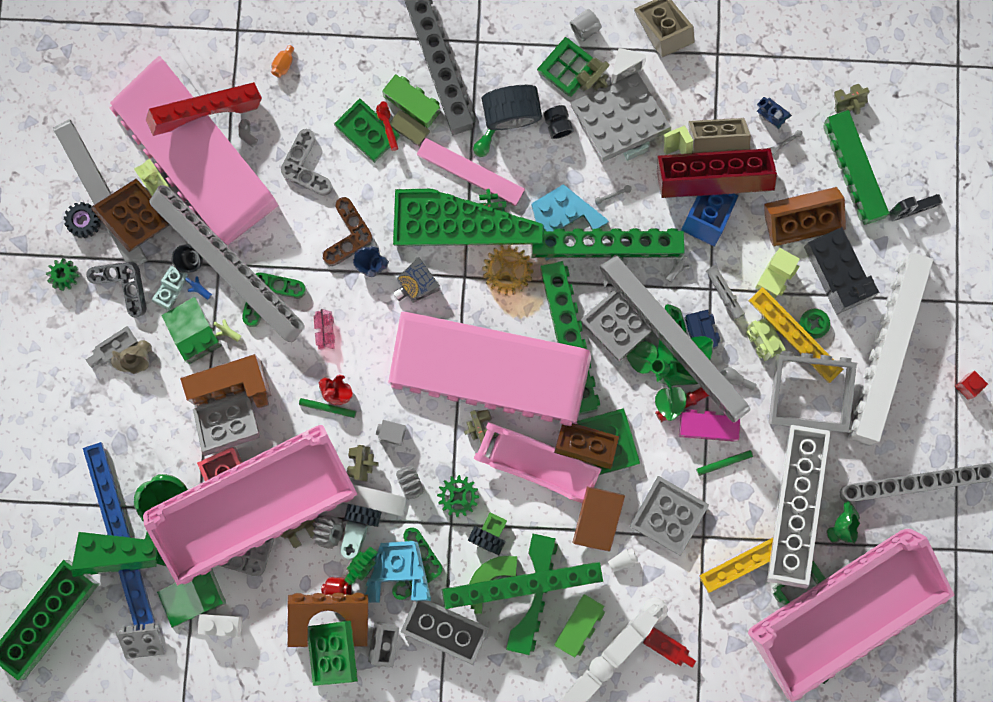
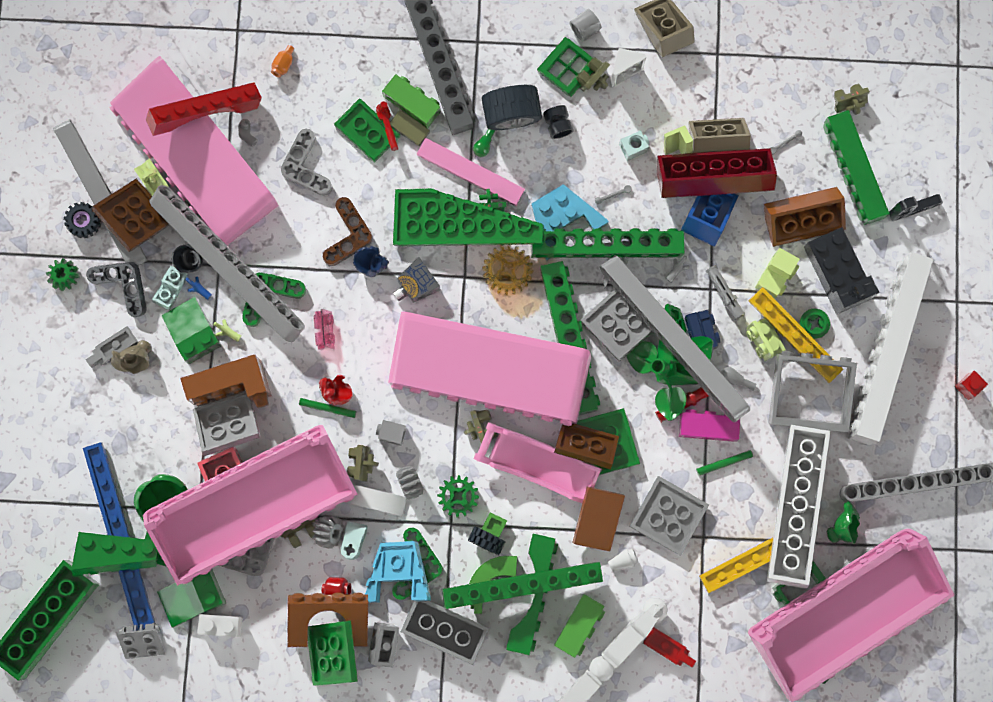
black bush [344,504,382,527] -> none
green gear [344,546,378,586] -> none
light grey plate [570,72,671,162] -> none
dark blue hips [756,97,792,129] -> none

